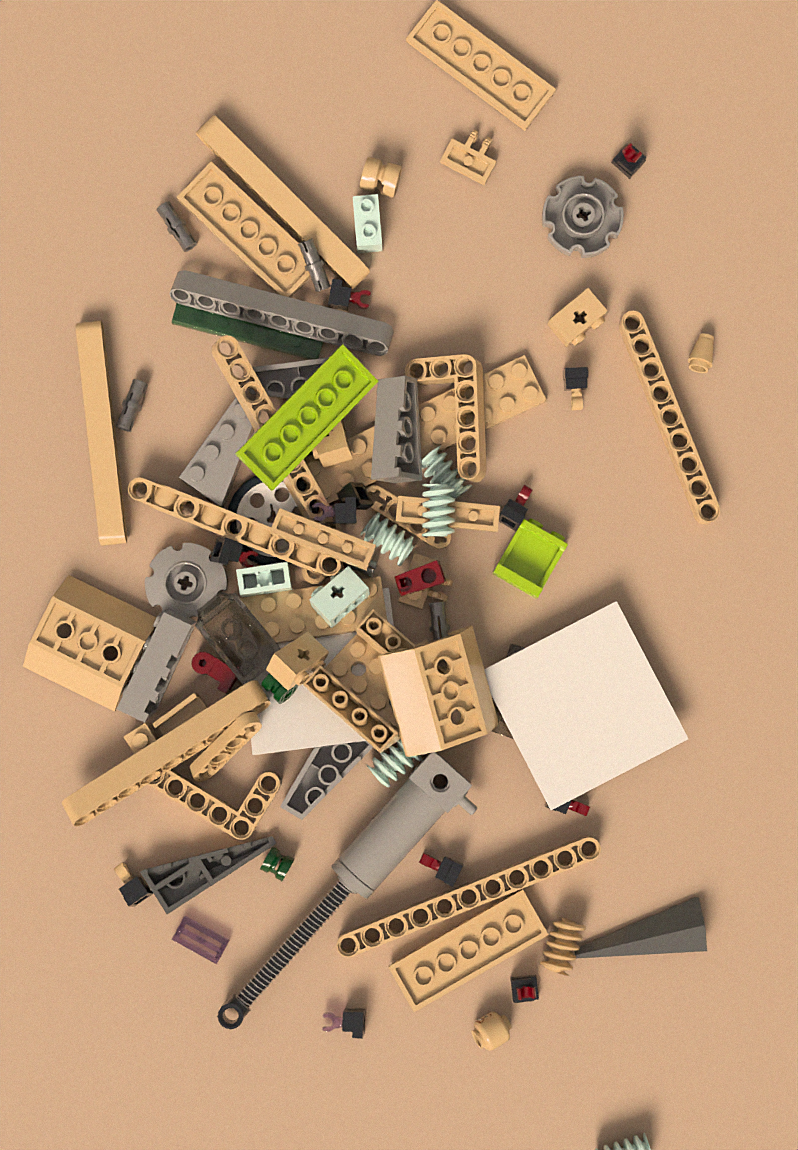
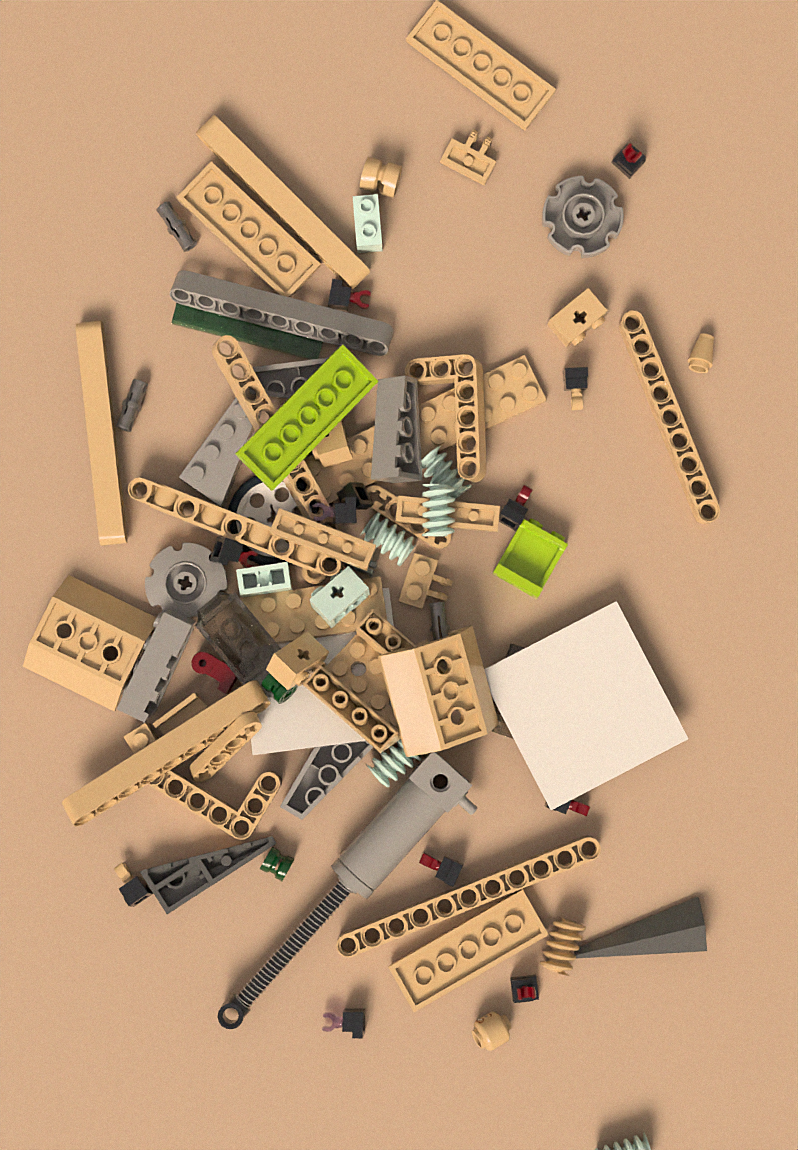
tile [171,916,230,964] -> none
flat silver pin [298,238,331,292] -> none
dark red leg [394,560,447,597] -> none

